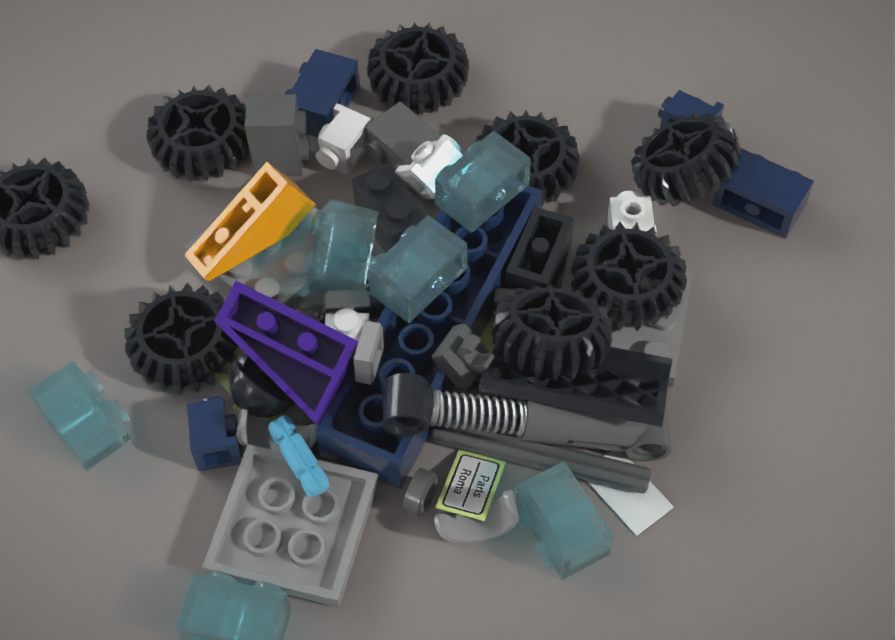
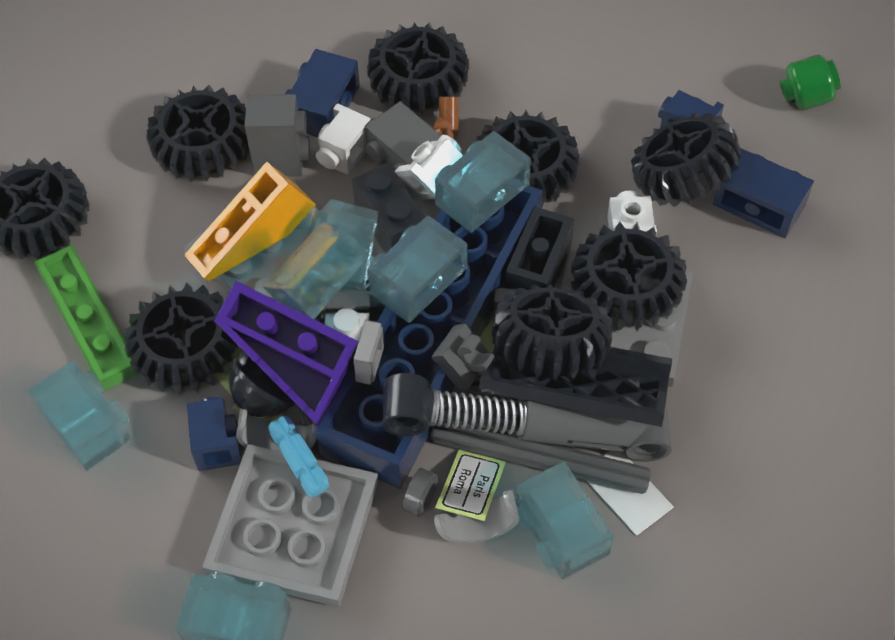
none -> bright green tile [34,245,138,392]
none -> clear light blue brick [263,224,370,319]
none -> dark orange arm [432,97,459,140]
none -> green head [780,54,841,111]

